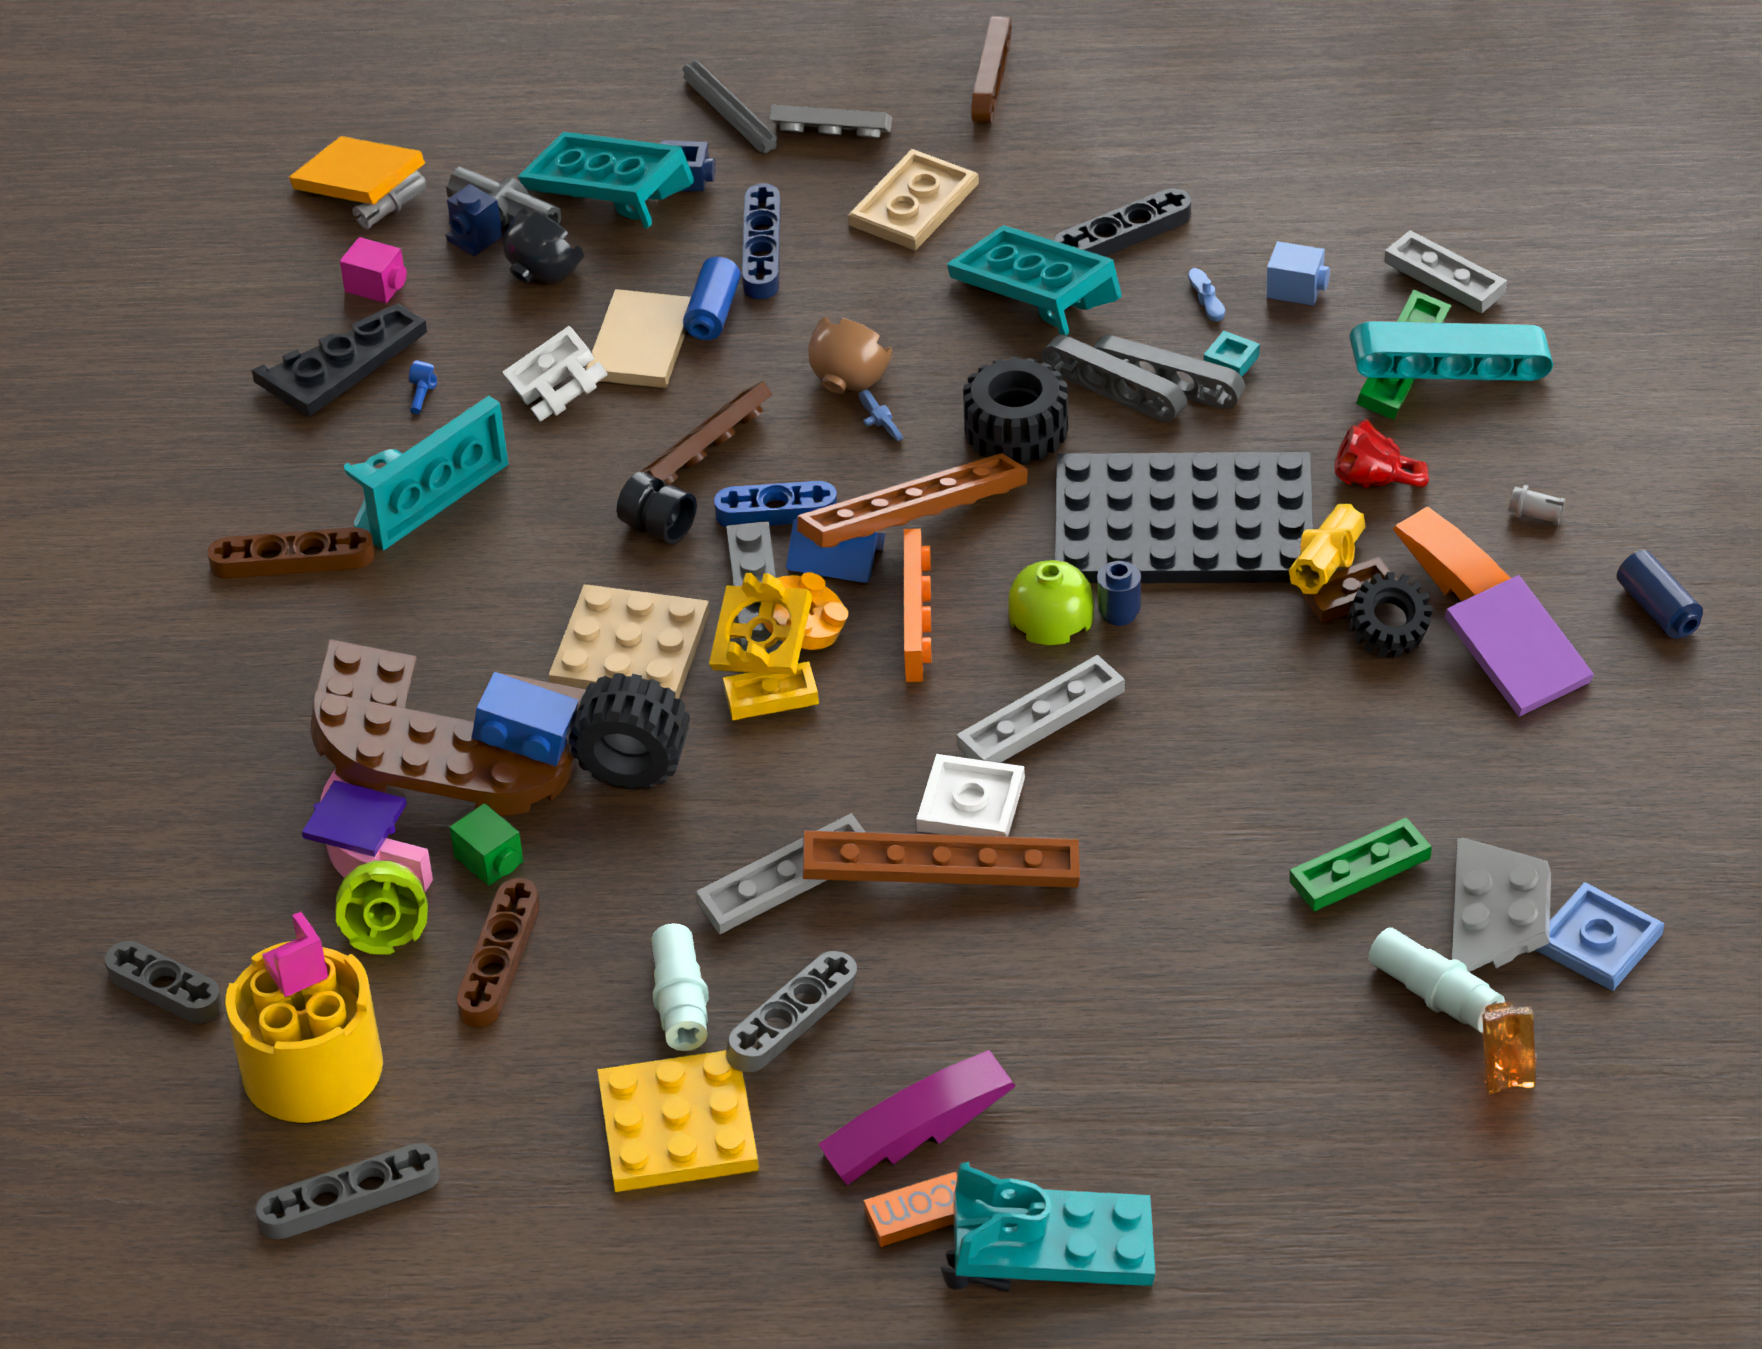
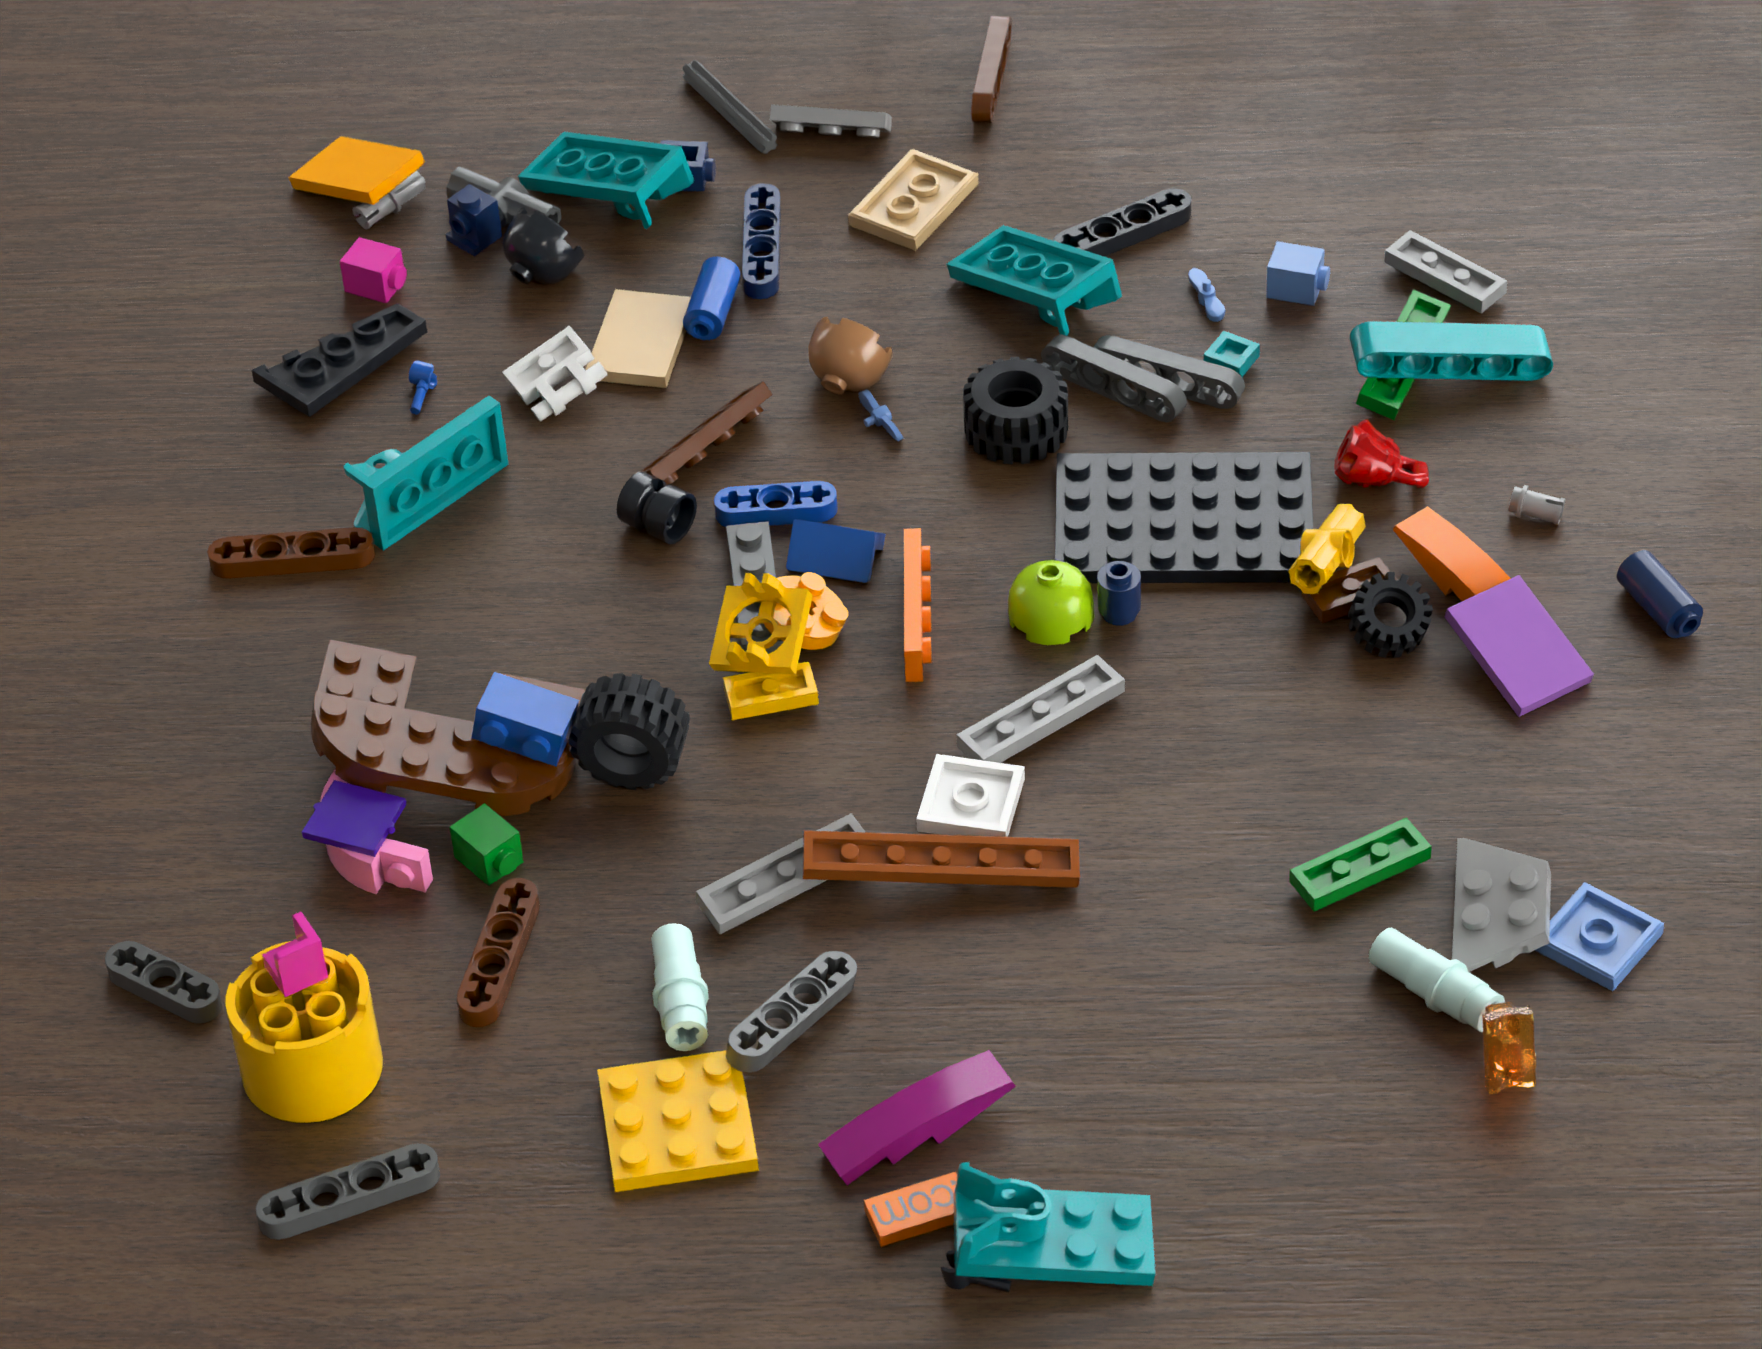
lime cylinder [335,860,428,955] -> none
tan plate [549,584,710,699] -> none
dark orange plate [797,453,1028,548] -> none

